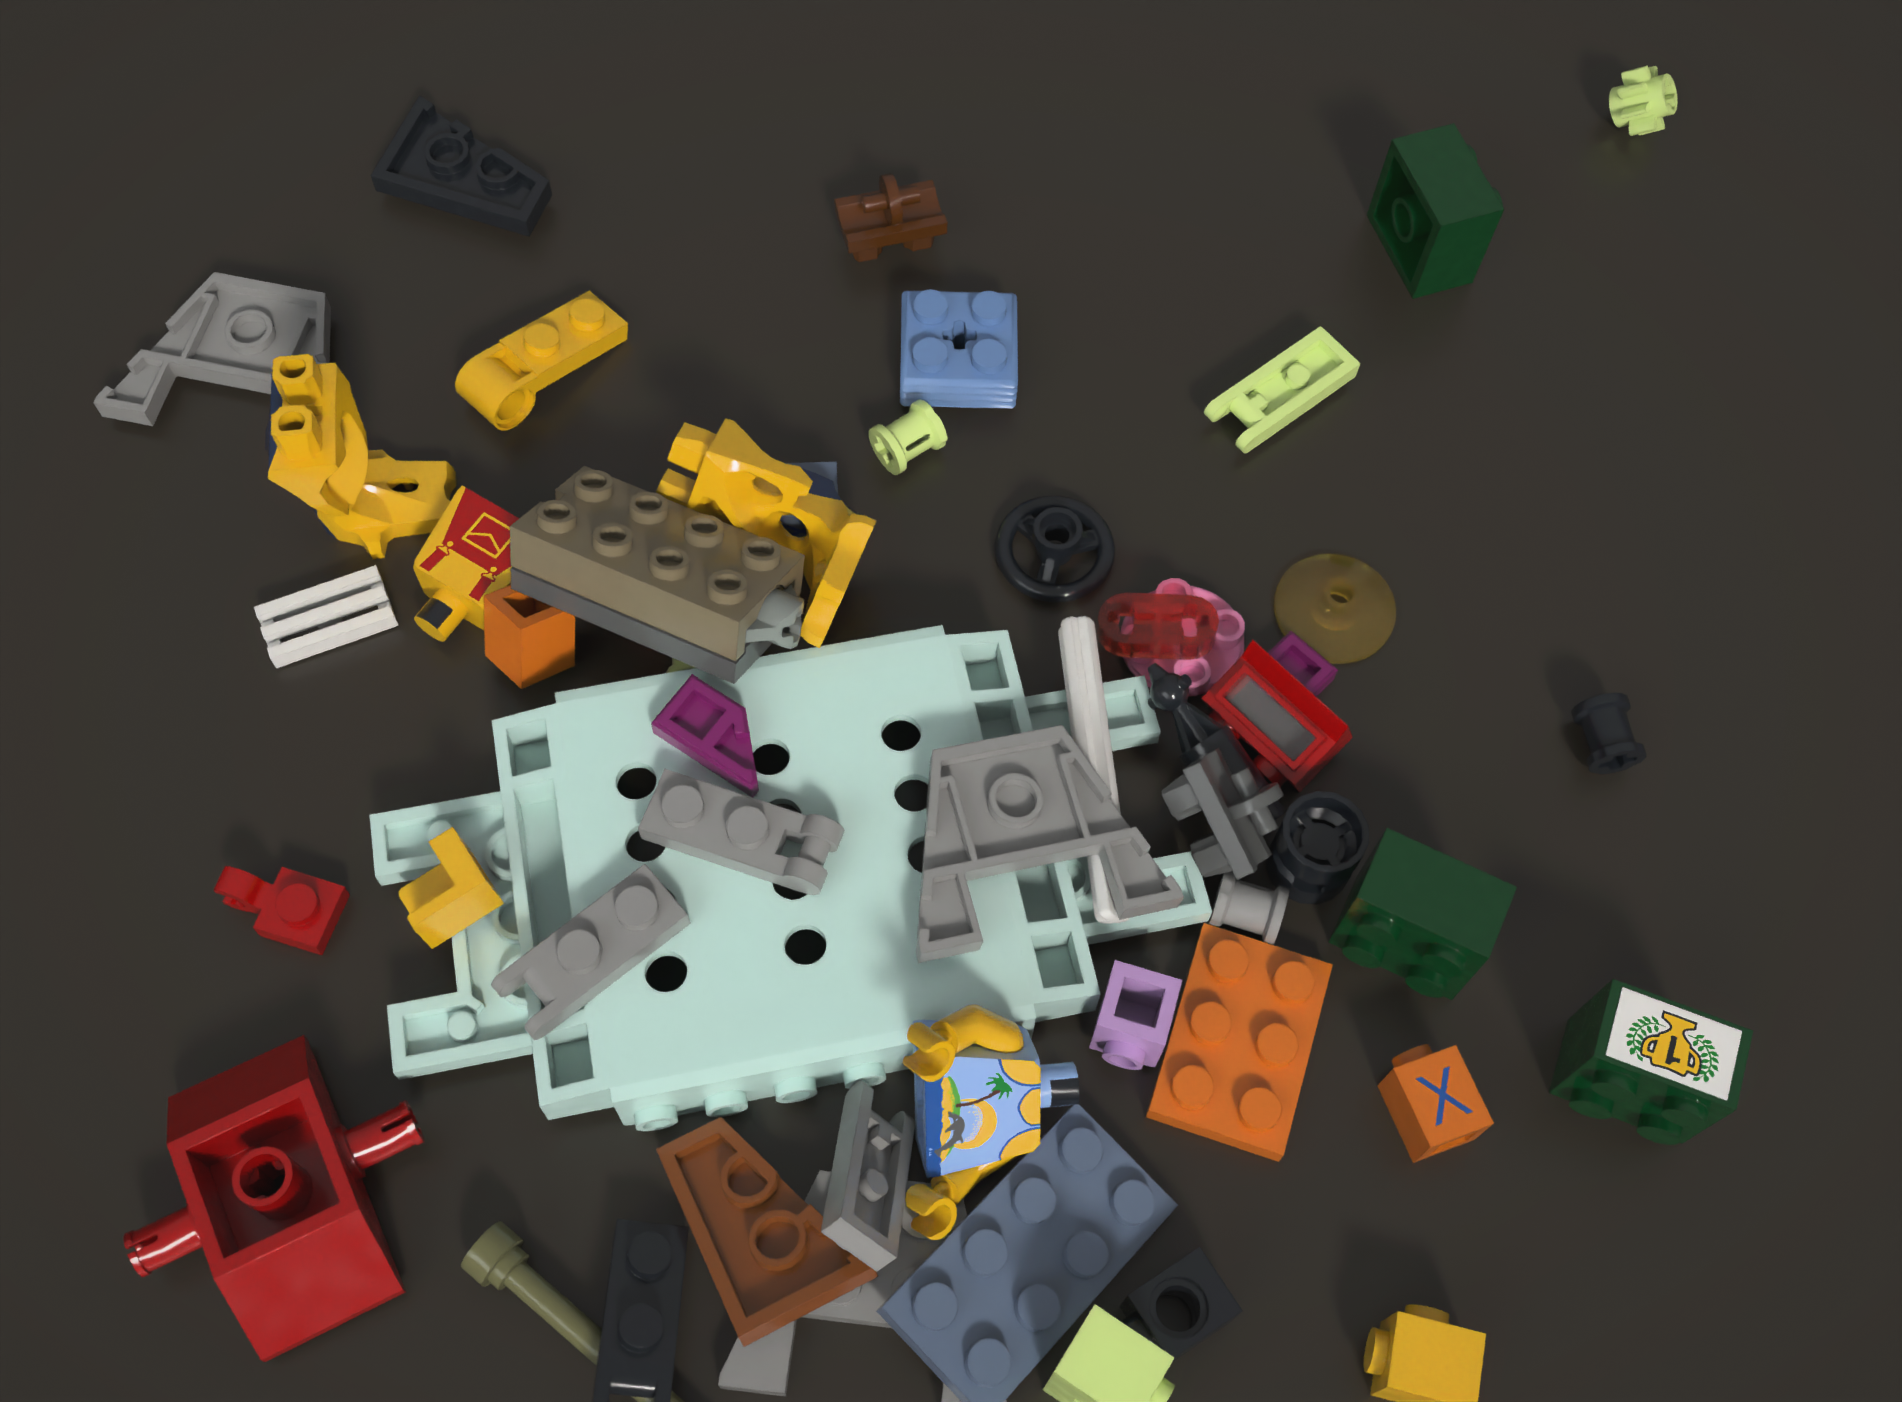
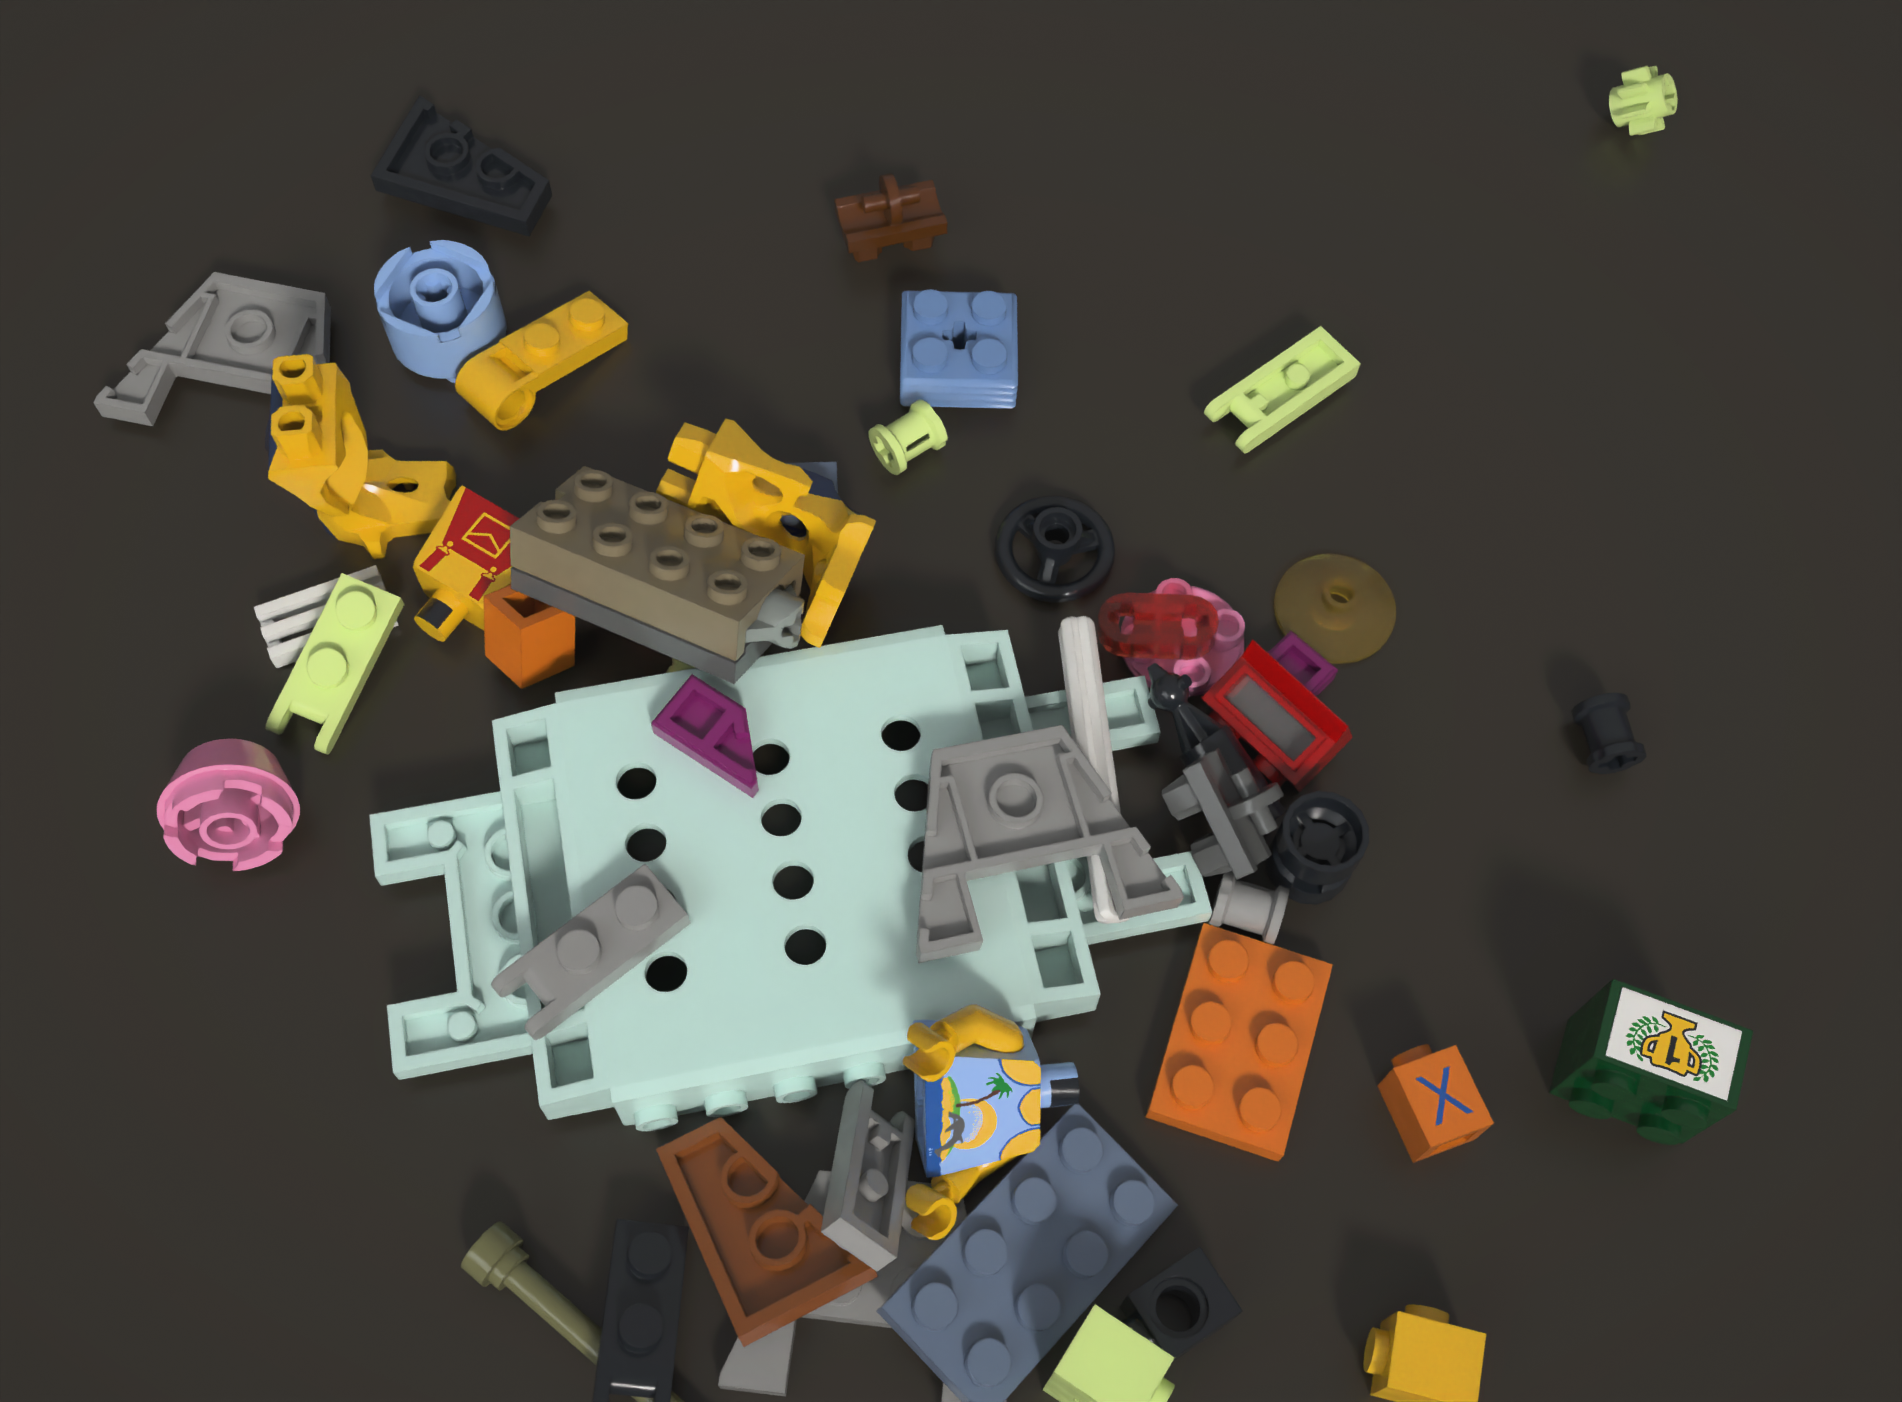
red slope [123,1035,425,1362] -> none
red plate [213,866,350,956] -> none
yellow panel [399,827,504,949] -> none
light grey plate [638,769,845,895] -> none
lavender brick [1089,960,1182,1070] -> none
dark green brick [1328,828,1517,1000] -> none
dark green brick [1366,123,1504,299] -> none
none -> bright pink cone [157,739,300,871]
none -> yellowish green hinge [266,573,404,755]
none -> light blue brick [374,240,507,383]

